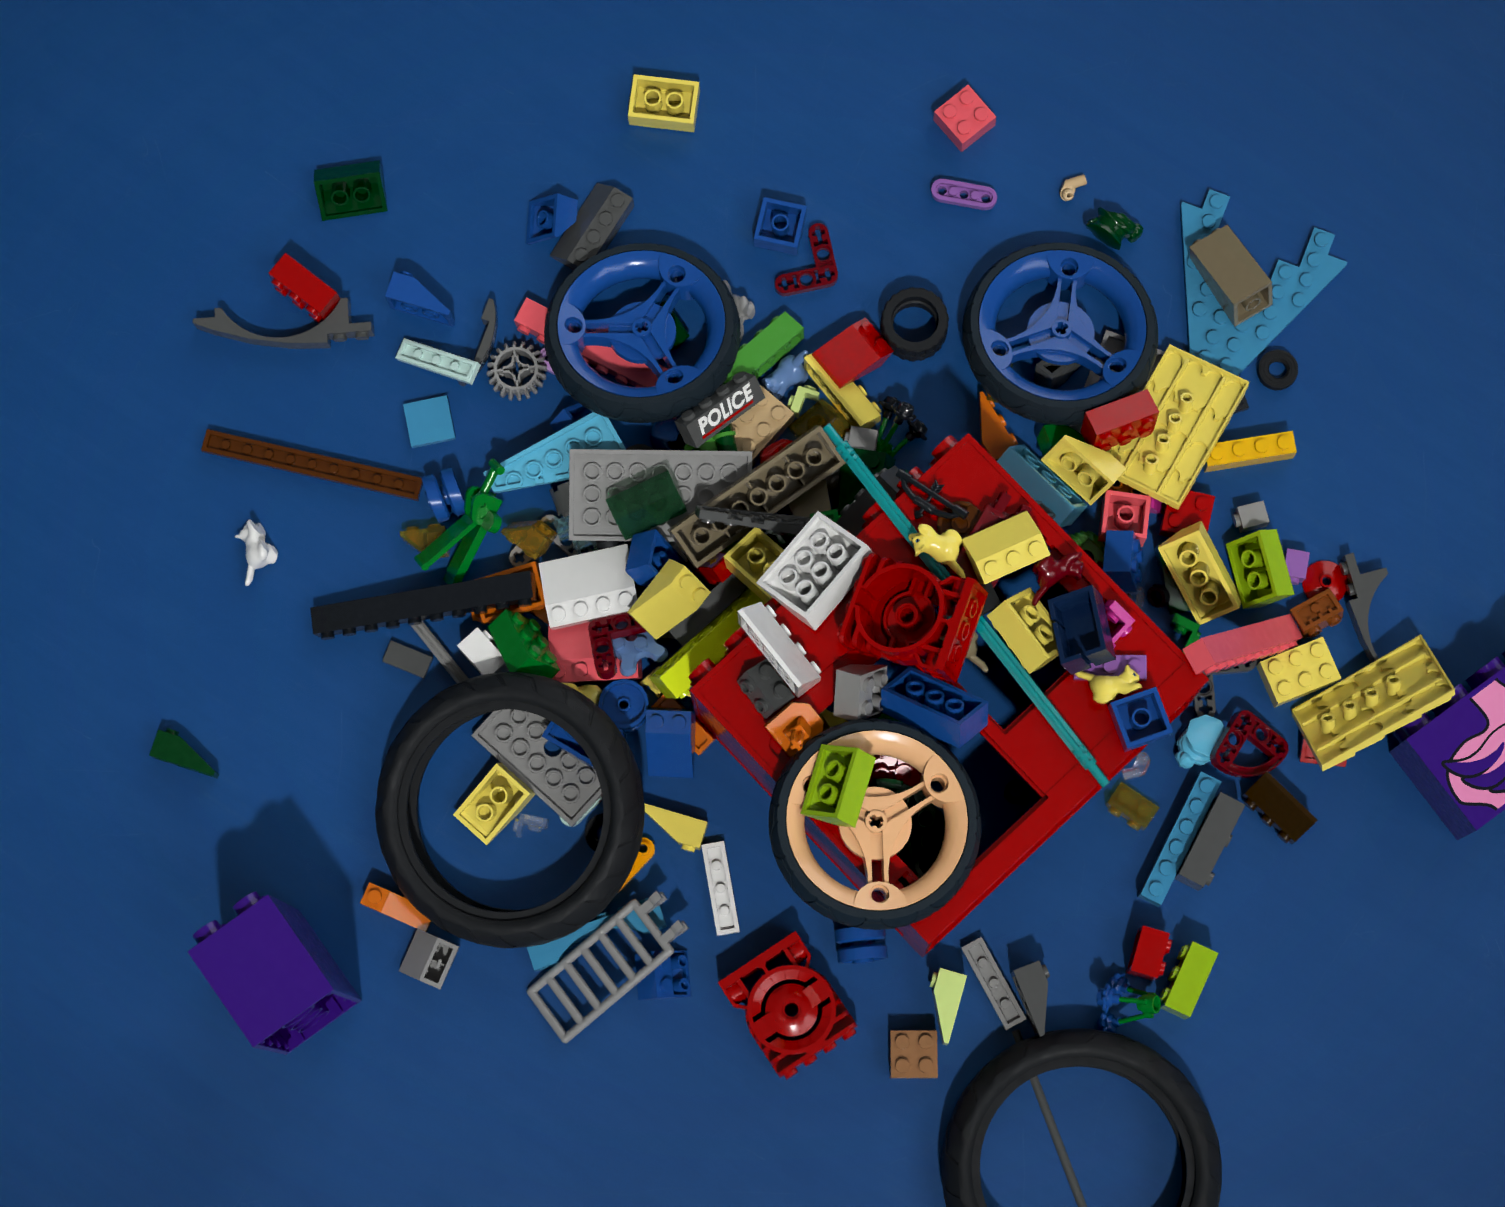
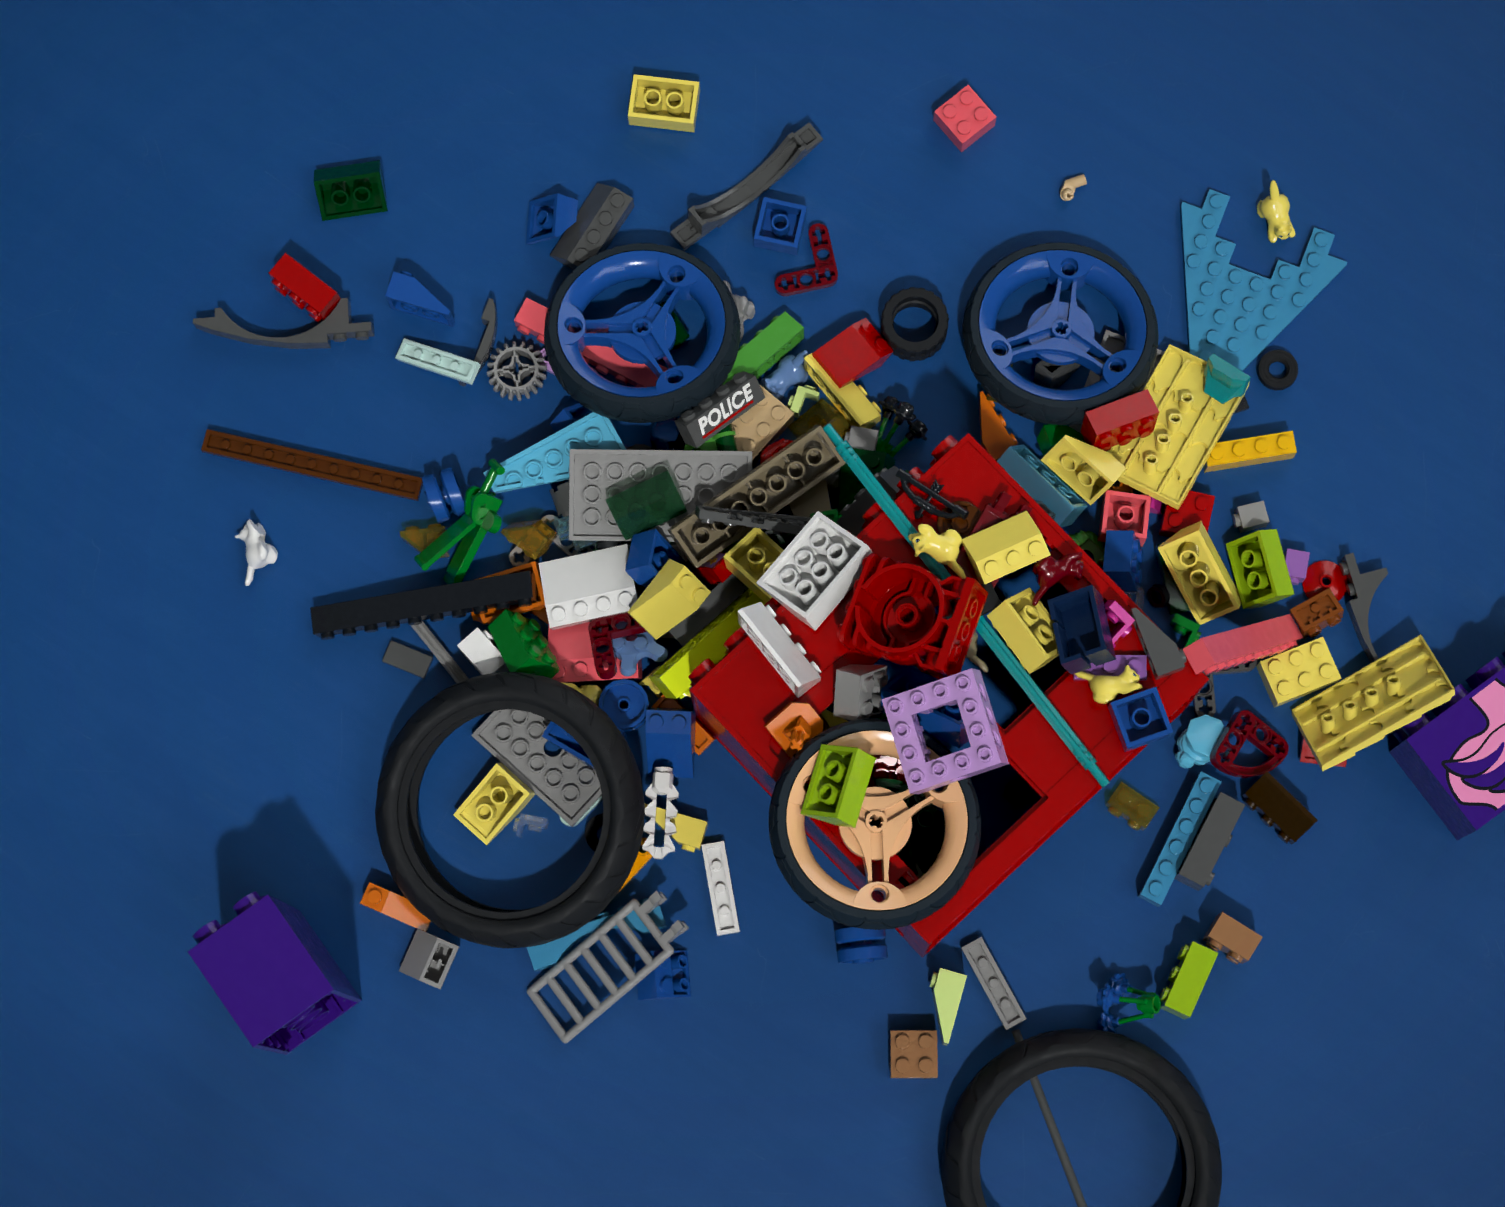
dark green slope [149,728,219,779] -> none
dark azure tile [403,395,456,448] -> none
red brick [718,931,858,1080] -> none
dark grey bracket [737,659,795,719] -> none
medium lavender plate [931,179,997,210] -> none
dark grey slope [1010,961,1050,1037] -> none
dark green piece [1086,207,1143,250] -> none
clear arm [1121,752,1151,781] -> none
red brick [1126,925,1172,981] -> none
dark tan slope [1189,225,1273,327] -> none
none -> white sword [642,767,679,859]
none -> dark grey slope [670,123,823,251]
none -> lavender brick [882,668,1009,794]
none -> dark grey slope [1129,607,1187,680]
none -> medium nougat brick [1203,912,1263,964]
none -> teal slope [1204,353,1251,404]
none -> light yellow animal [1257,180,1296,243]

